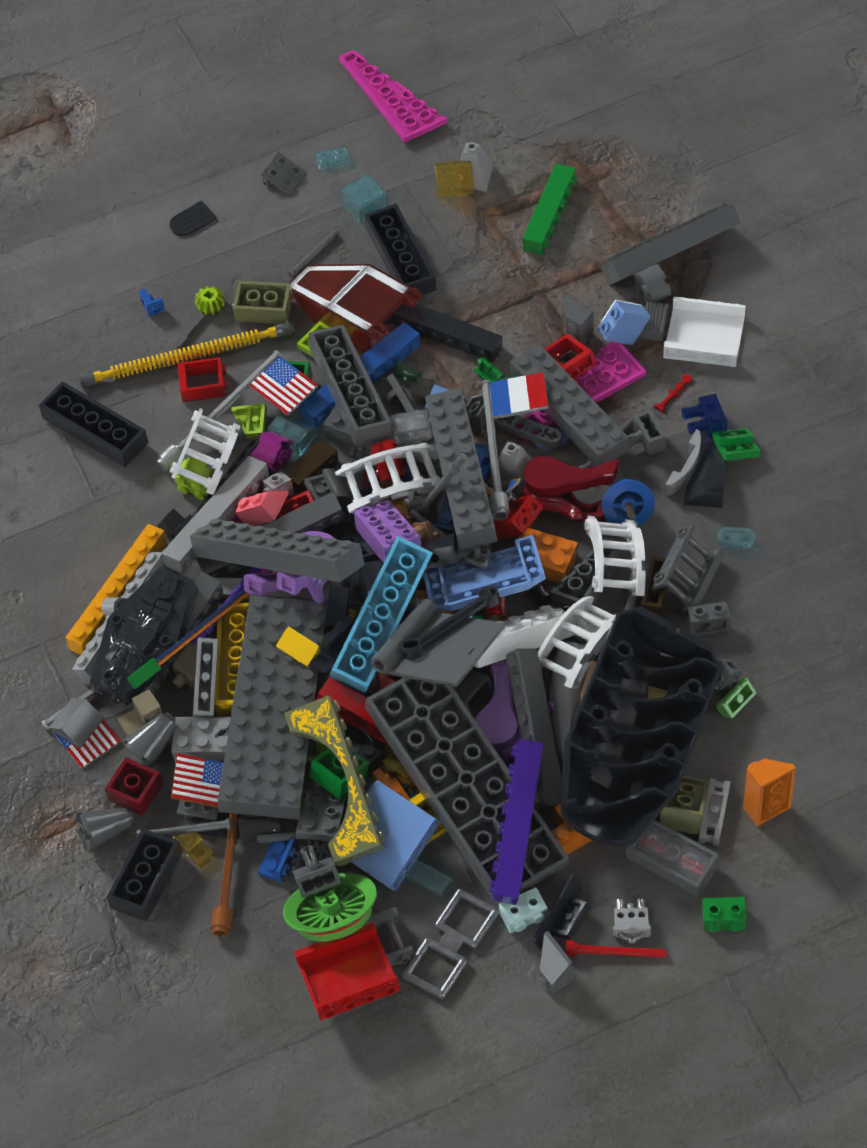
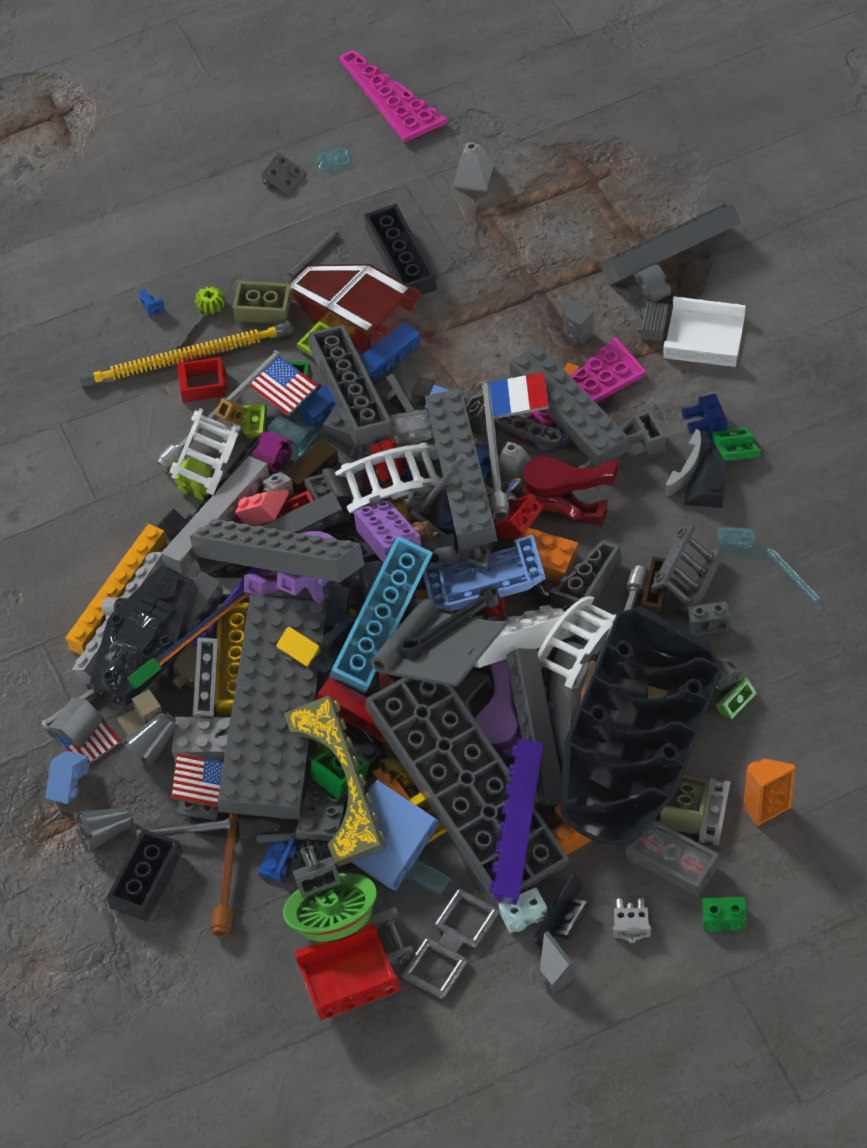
black brick [39,381,149,467] -> none
dark red brick [105,757,163,816] -> none
black window [170,201,217,236] -> none
clear yellow slope [173,832,216,869] -> none
black brick [334,276,503,362] -> none
clear light blue brick [340,174,389,224] -> none
clear green arm [394,361,421,383] -> none
clear yellow slope [434,161,473,198] -> none
green hinge [474,357,508,382] -> none
green brick [522,164,578,255] -> none
red window [545,333,597,380] -> none
red piece [566,940,667,958] -> none
white fence [584,516,645,596] -> none
medium blue piece [597,300,651,345] -> none
blue piece [602,479,655,527] -> none
red piece [653,374,692,413] -> none
none -> medium blue brick [45,751,89,804]
none -> pearl gold brick [215,398,246,425]
none -> clear light blue bar [767,547,821,604]

